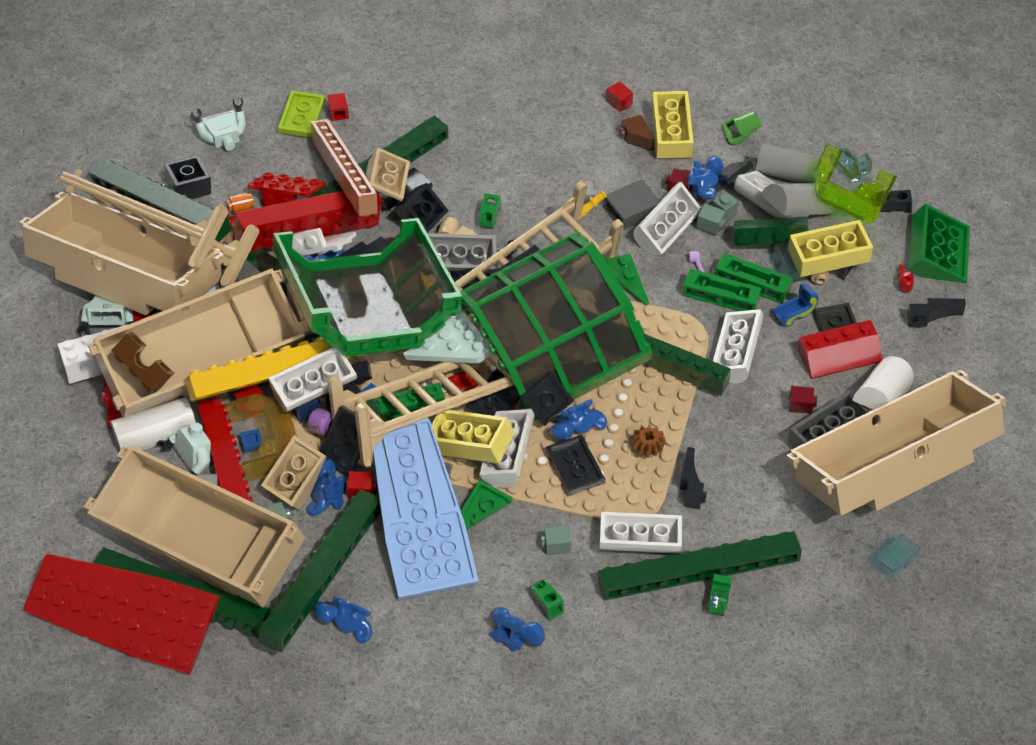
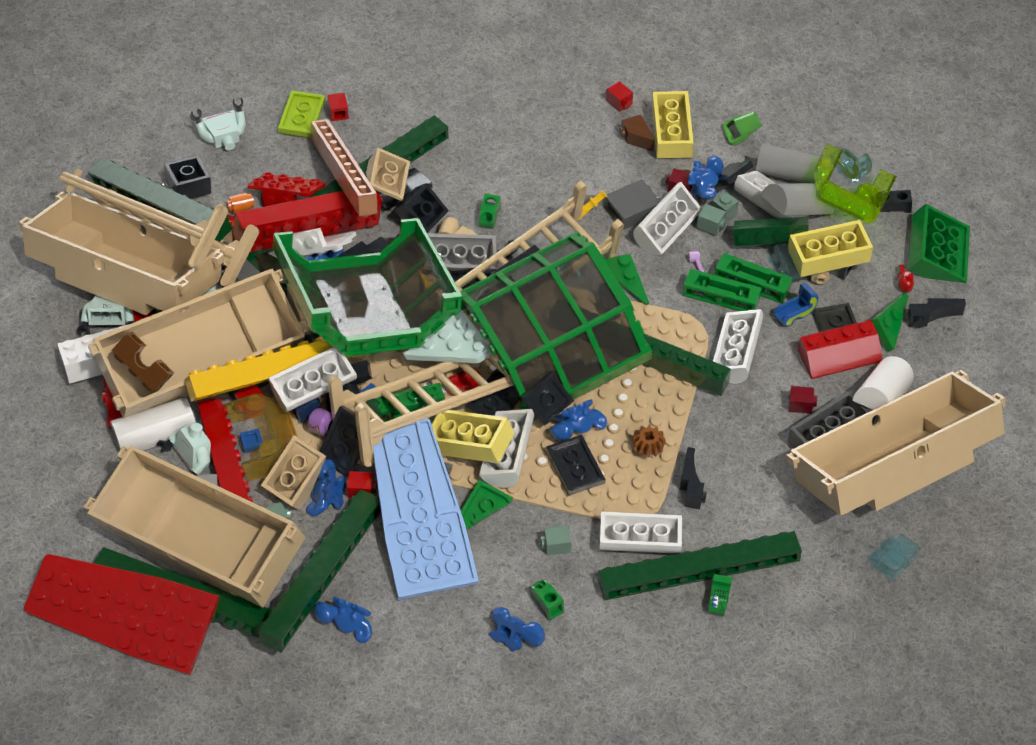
none -> green wing [871,292,909,352]

